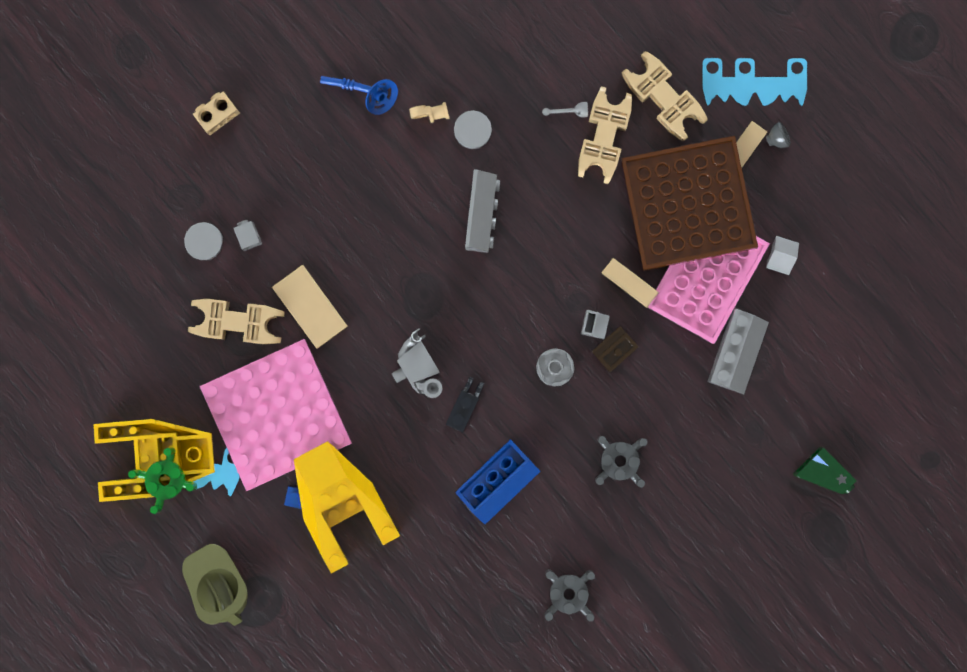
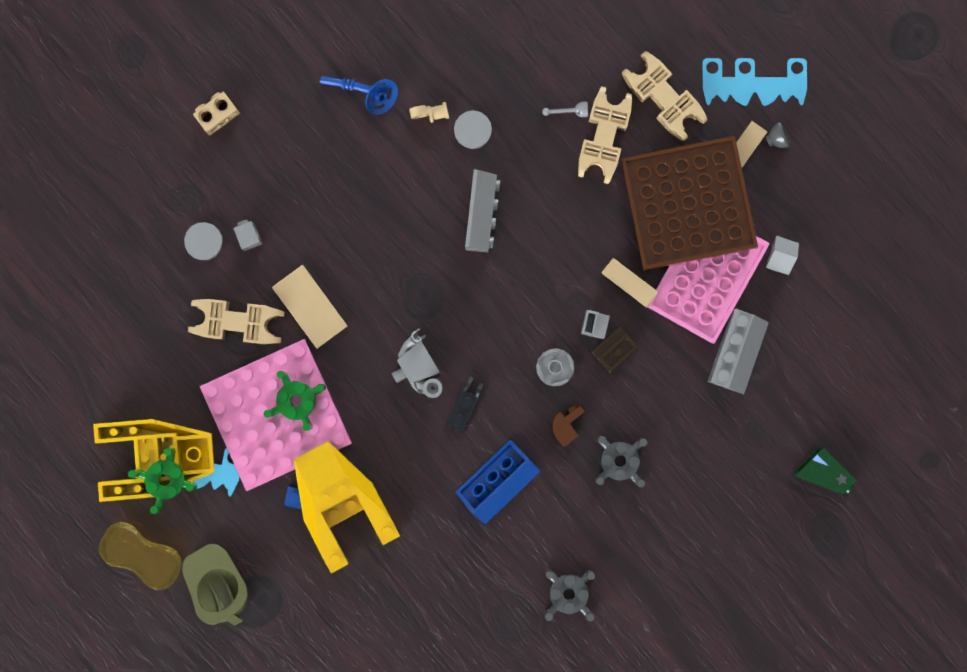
none -> clear yellow plate [99,522,182,590]
none -> green plate [263,371,326,431]
none -> reddish brown brick [552,405,585,448]

